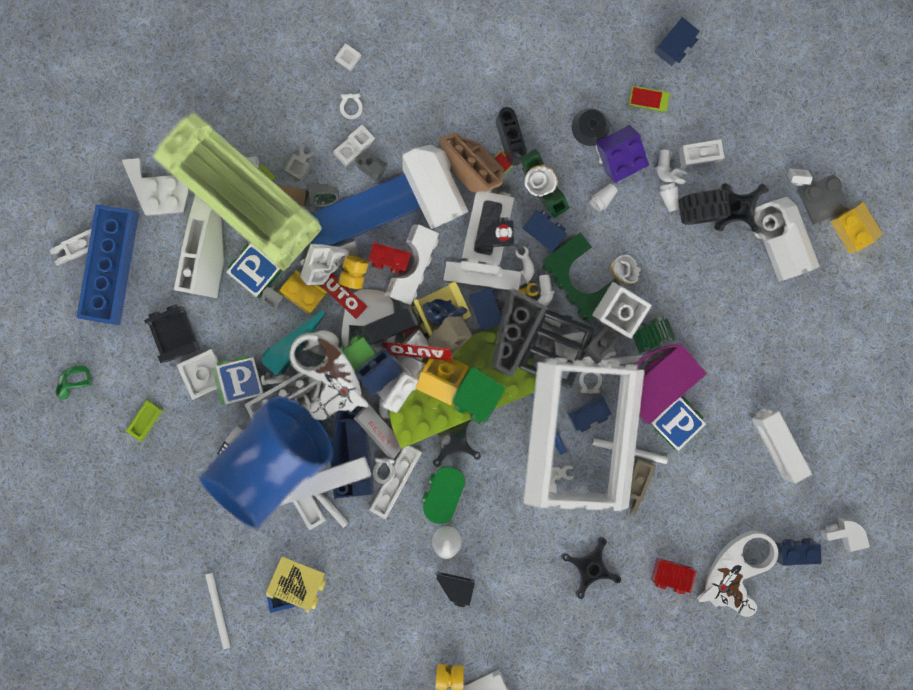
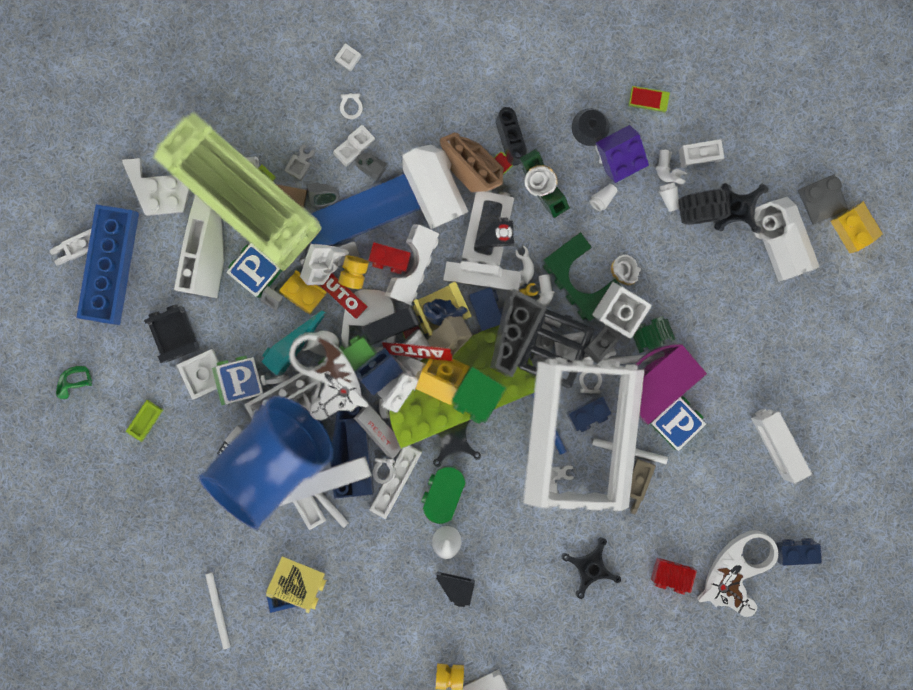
dark blue brick [522,210,567,252] -> none
dark blue brick [654,17,700,66] -> none
white plate [788,168,813,186] -> none
white brick [821,518,870,552] -> none

